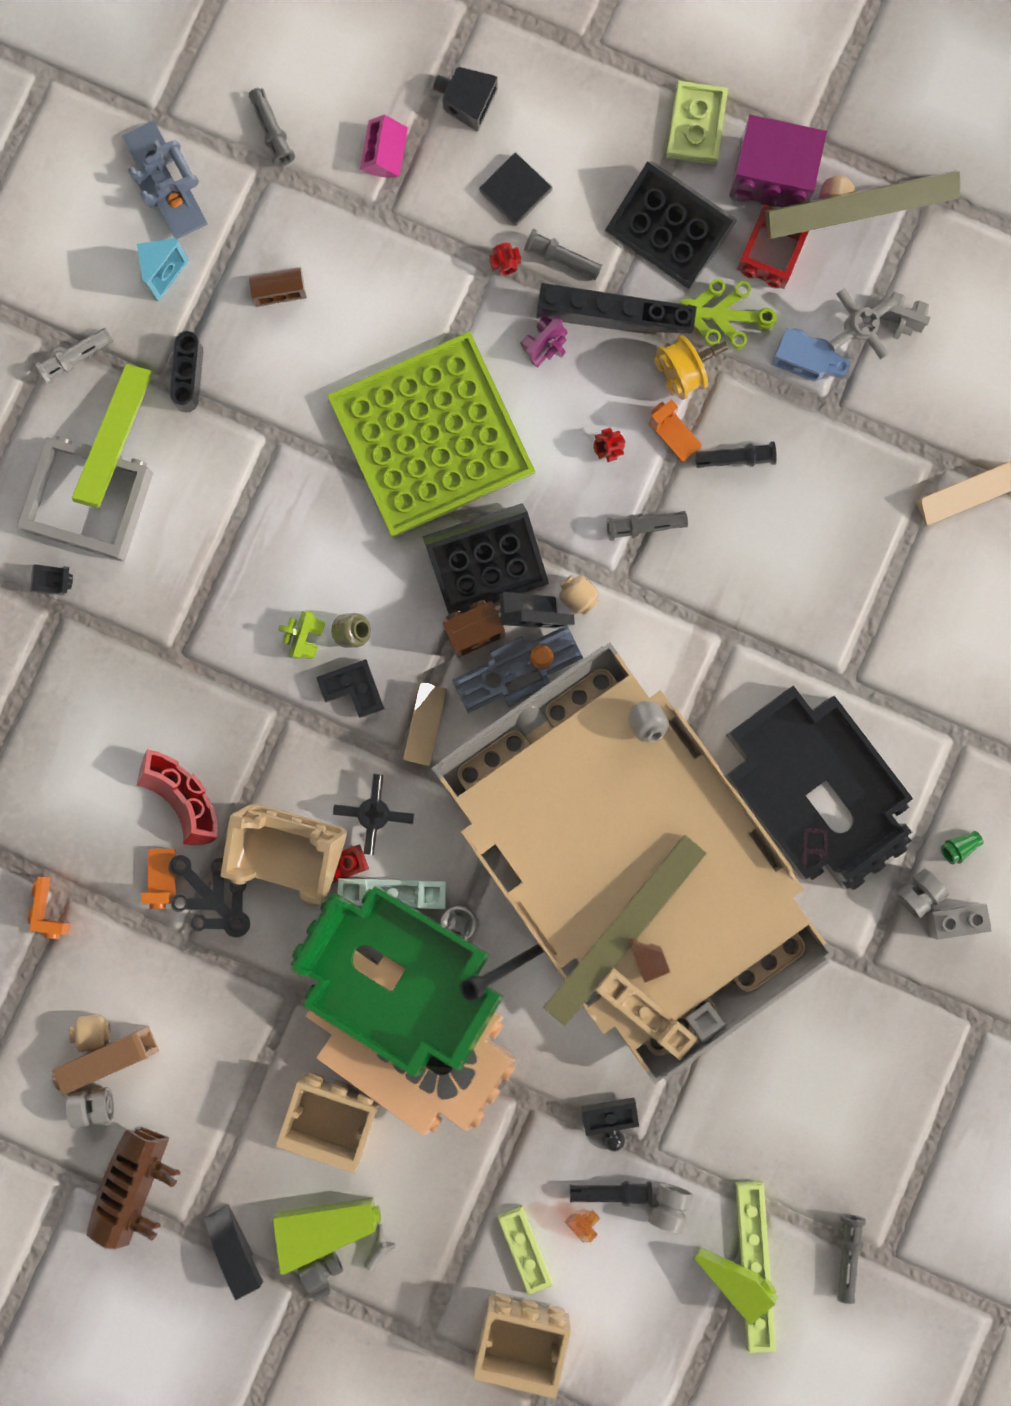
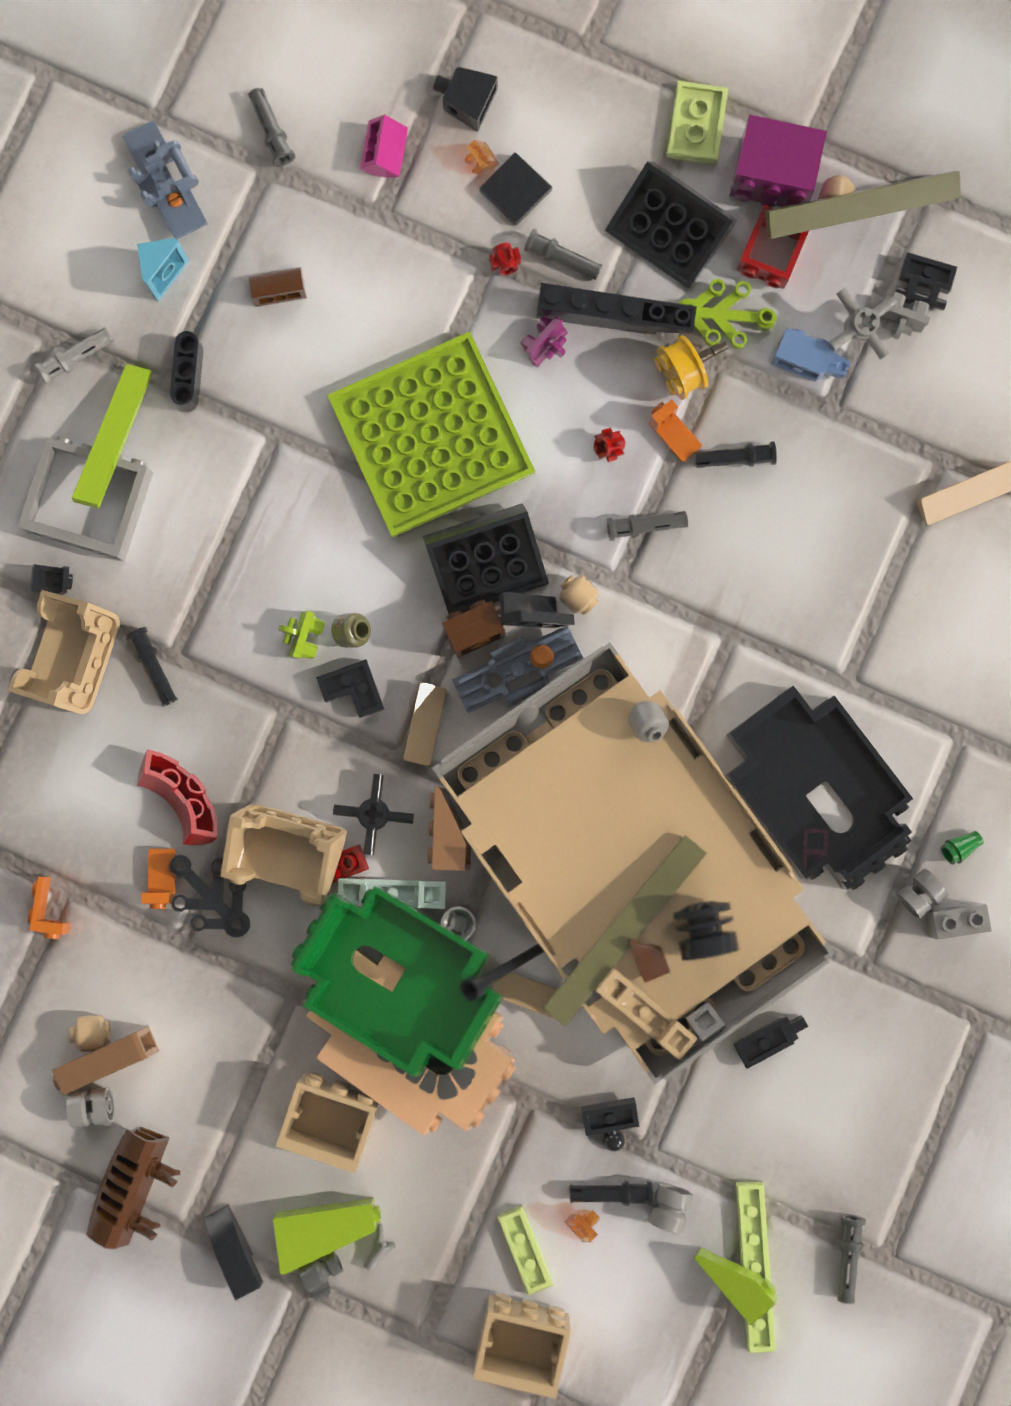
none -> tan windscreen [7,590,120,714]
none -> black pin [124,627,178,707]
none -> medium nougat slope [428,787,471,871]
none -> clear orange tile [464,140,500,174]
none -> tan slope [492,972,557,1019]
none -> black wheel [672,901,740,961]
none -> black hinge [732,1015,808,1069]
none -> black plate [894,252,958,311]

